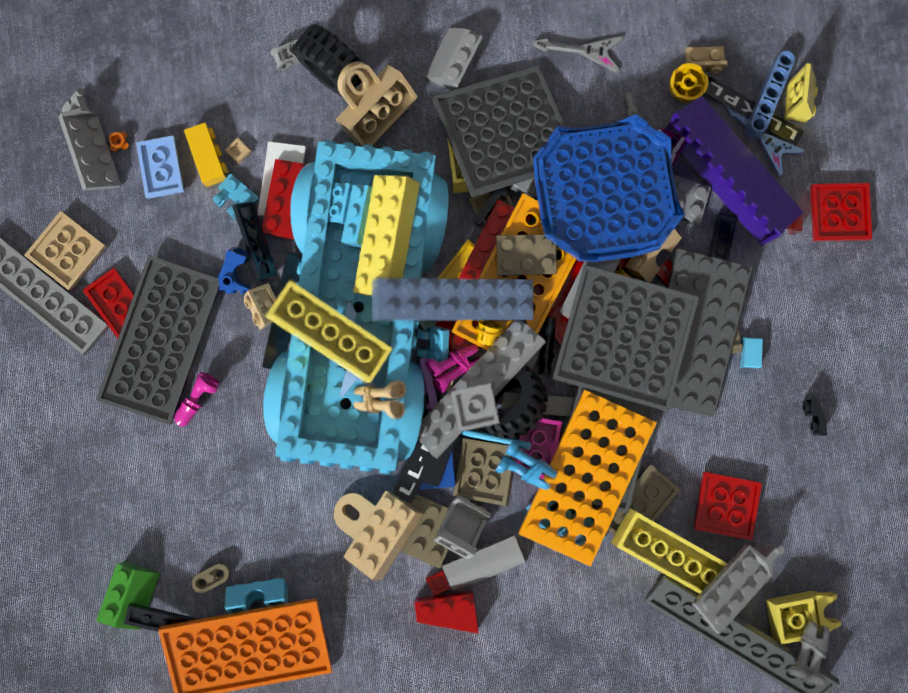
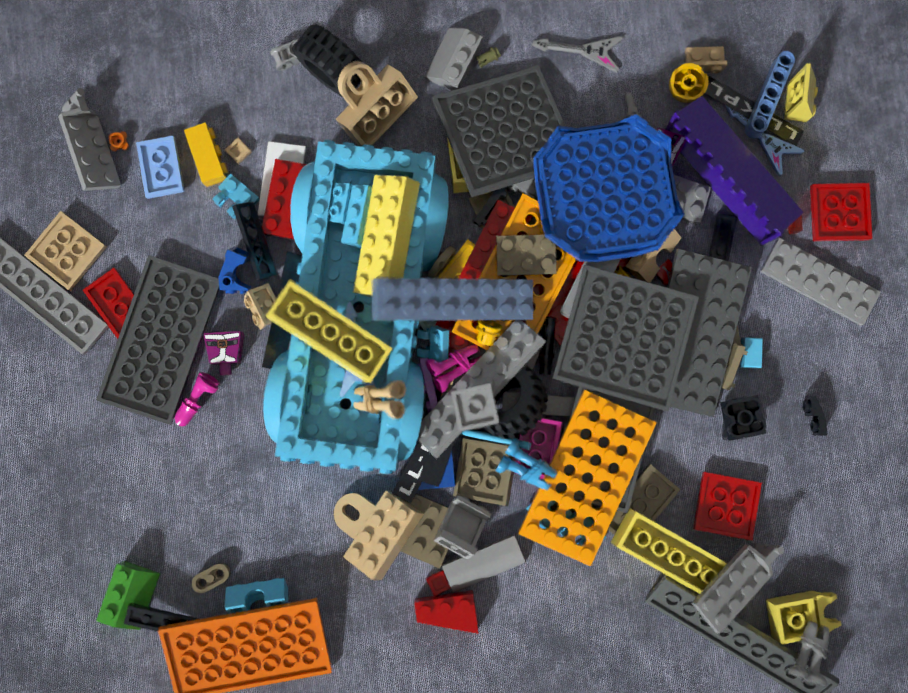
none -> torso [204,331,244,375]
none -> dark tan tile [428,246,456,279]
none -> olive pin [476,47,501,68]
none -> black piece [720,395,766,441]
none -> dark tan piece [721,342,748,390]
none -> light grey plate [760,238,881,326]

